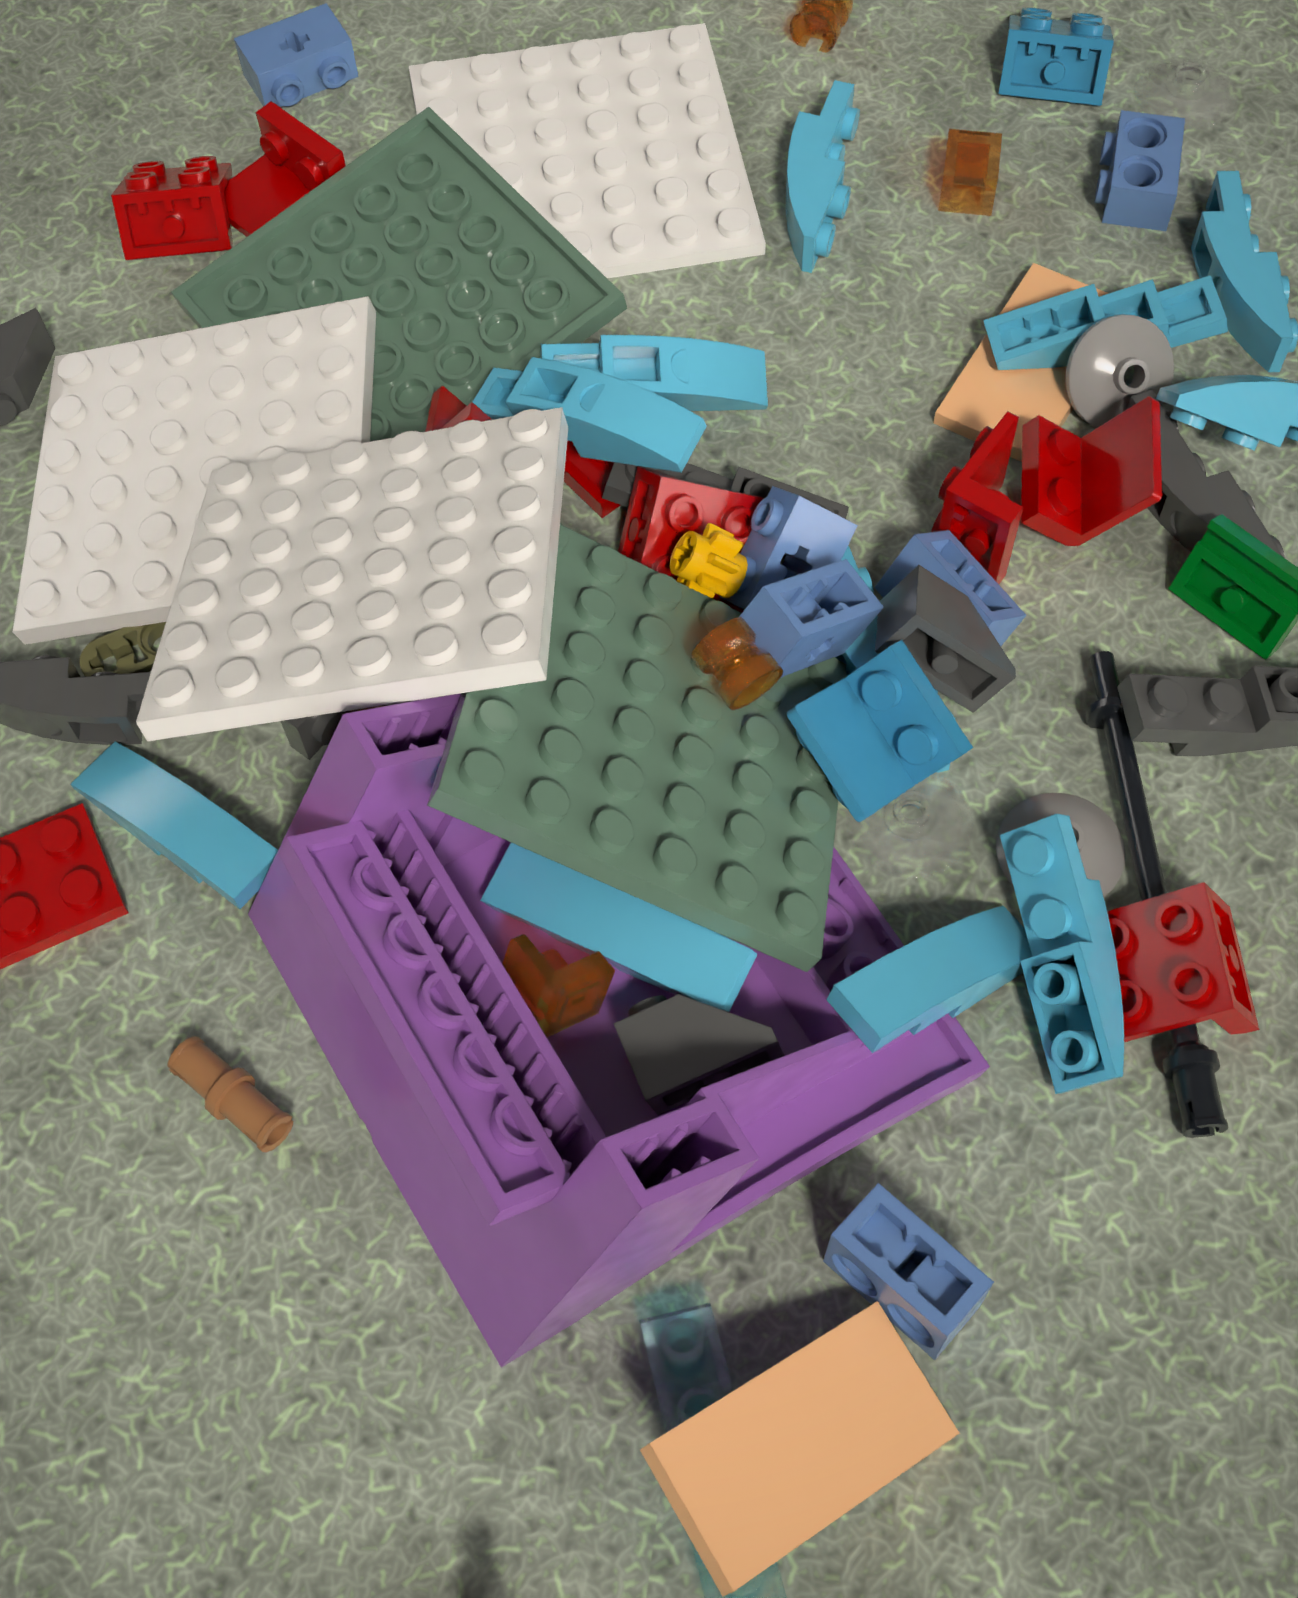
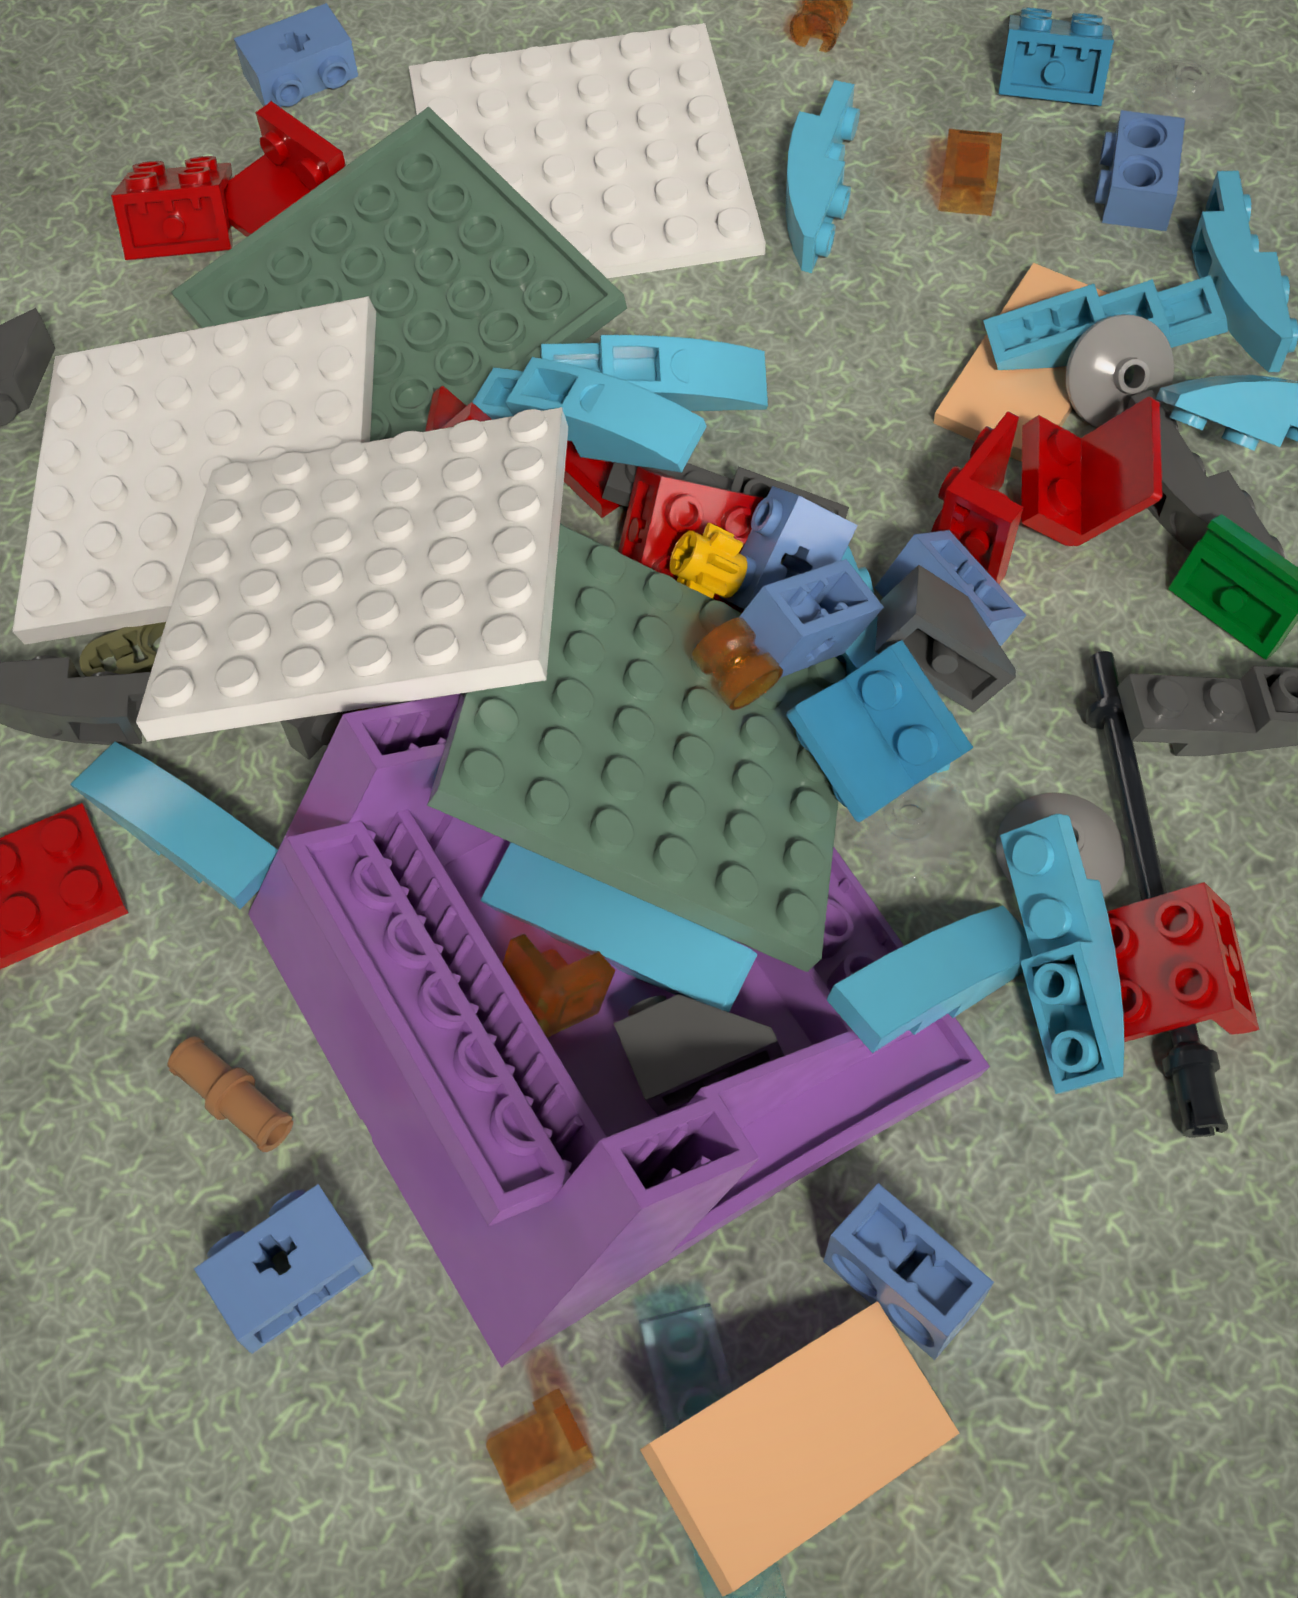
none -> medium blue brick [194,1184,374,1354]
none -> clear orange panel [486,1388,597,1512]

